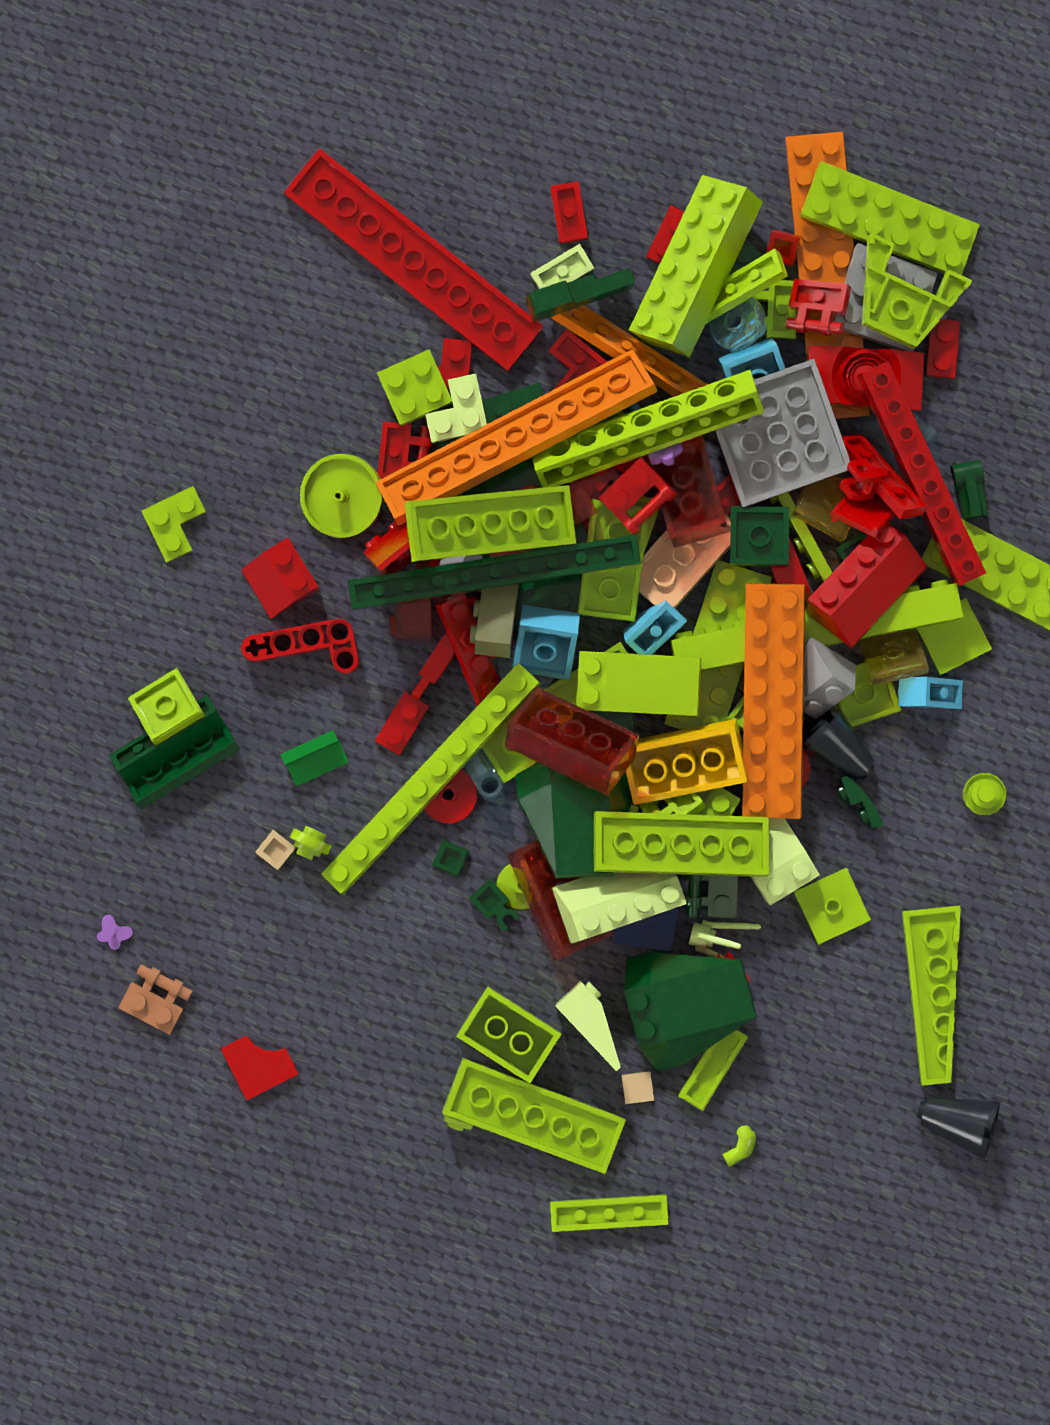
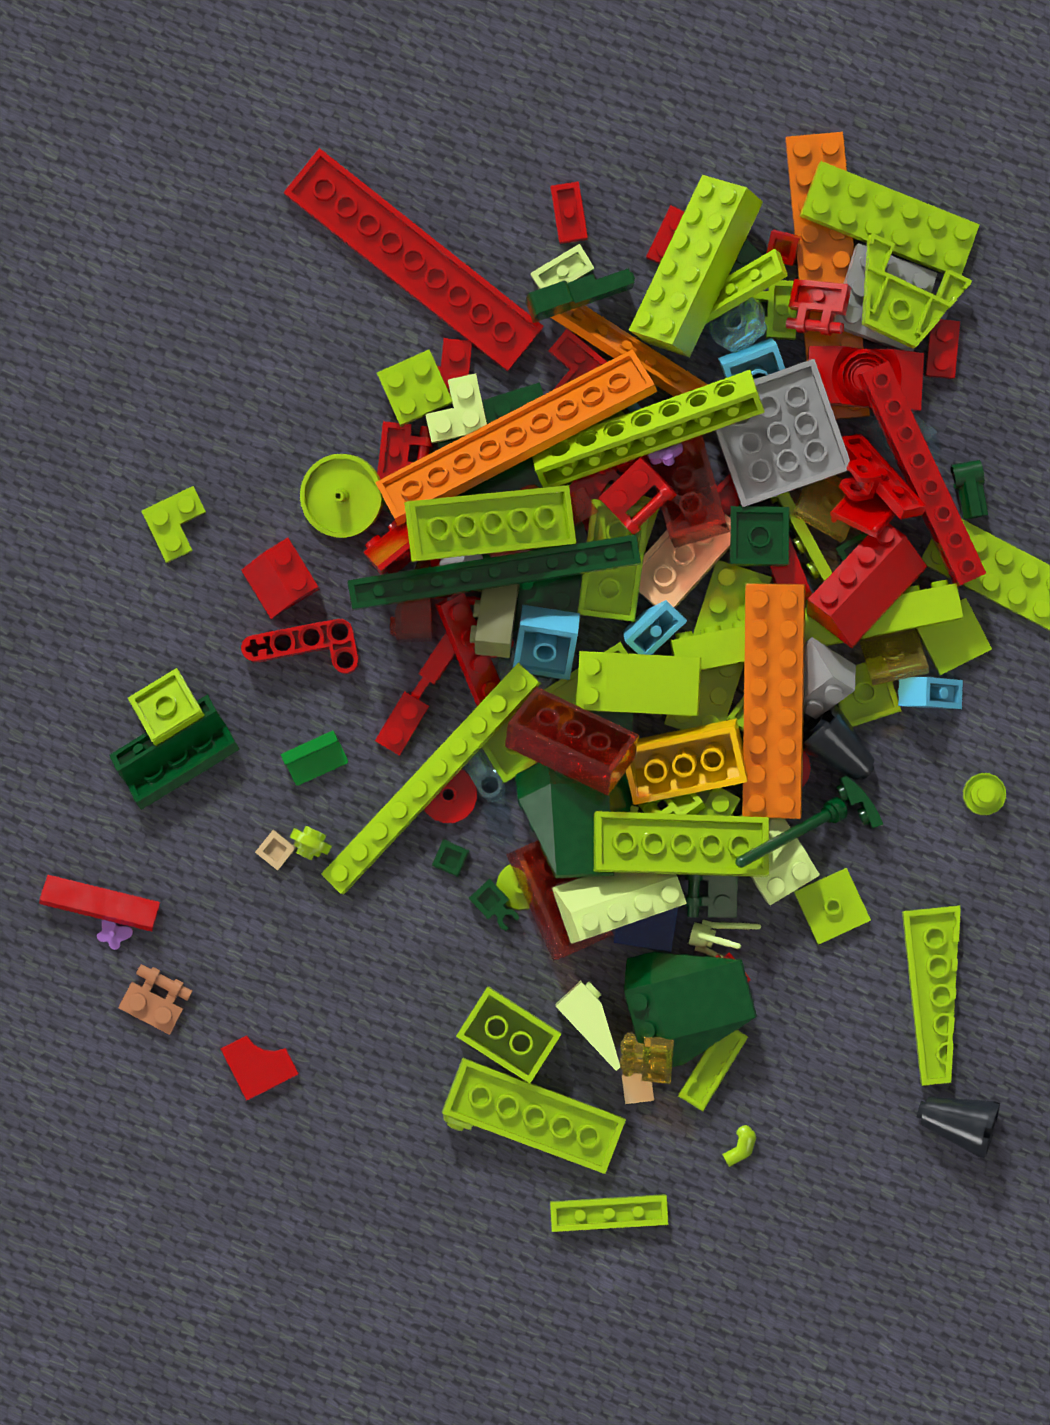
none -> red tile [39,875,160,932]
none -> clear yellow plate [620,1033,674,1084]
none -> dark green piece [735,798,848,868]

